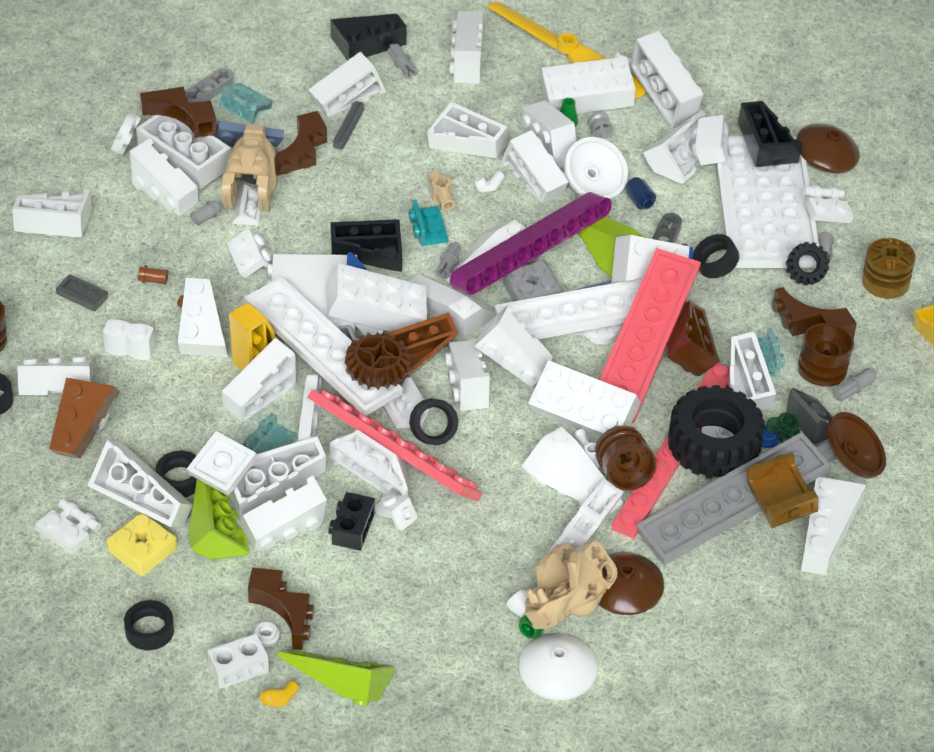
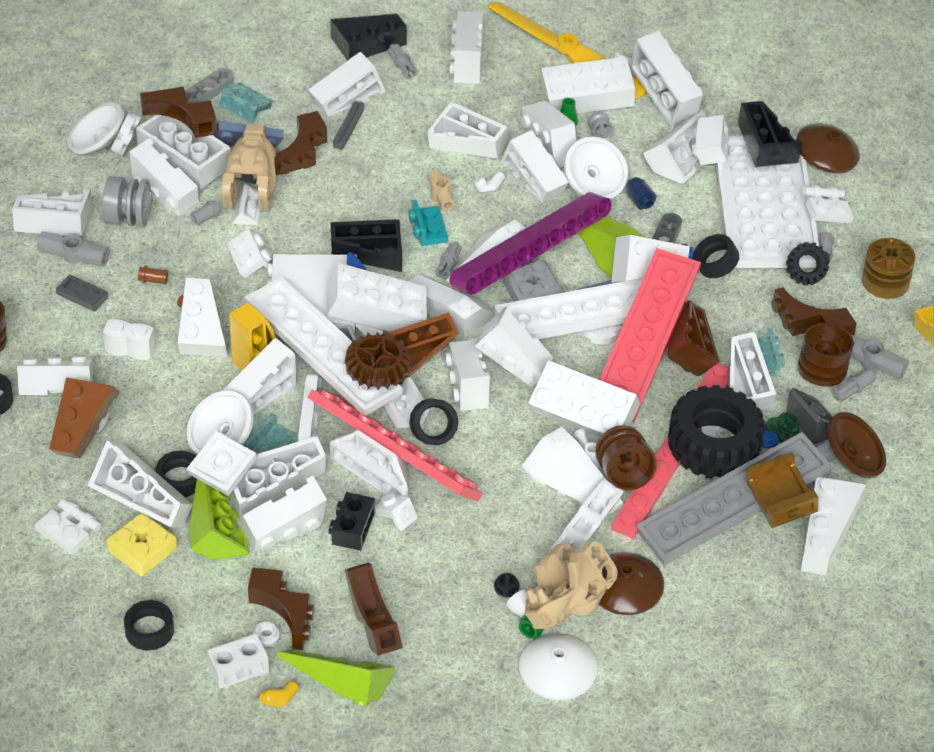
none -> light grey piece [37,232,109,267]
none -> white dish [67,102,124,154]
none -> light grey wheel [103,176,152,227]
none -> white dish [187,390,253,454]
none -> reddish brown arch [344,562,403,656]
none -> black plate [494,573,520,597]
none -> light grey piece [851,334,909,379]

